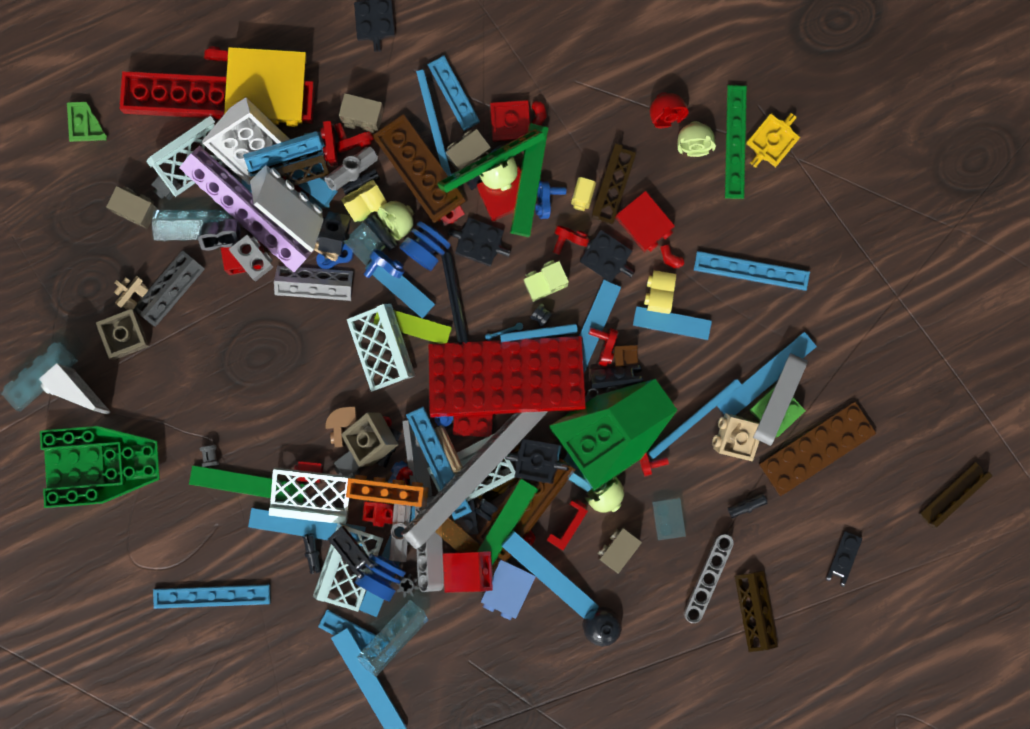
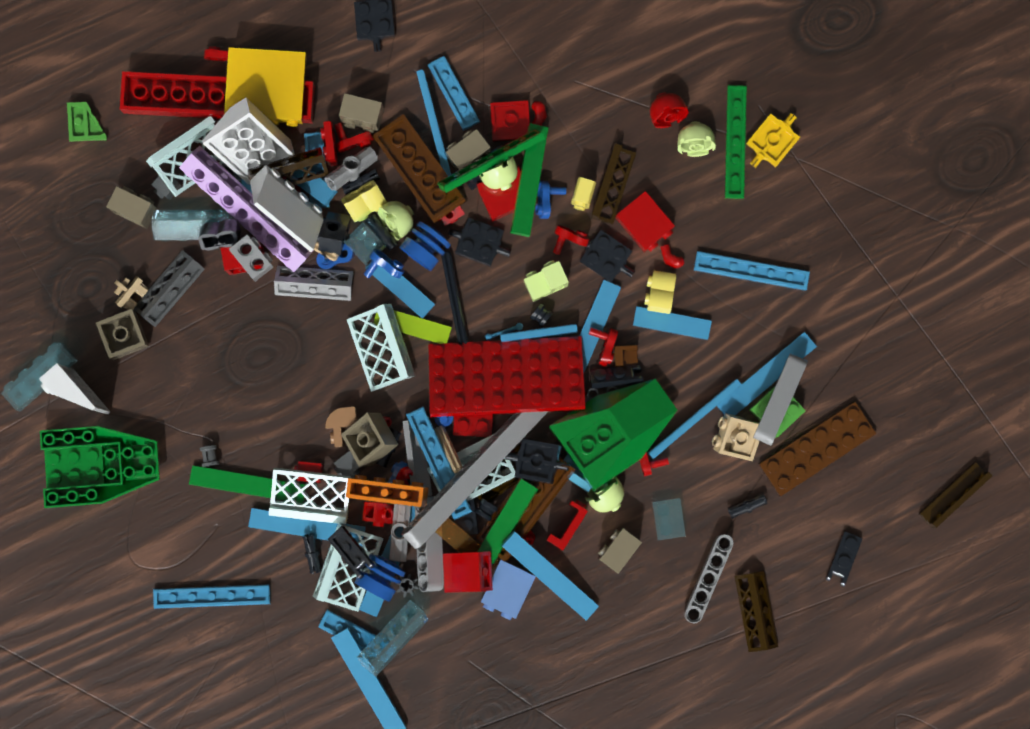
dark azure tile [243,131,323,172] -> none
black cylinder [582,607,622,647] -> none

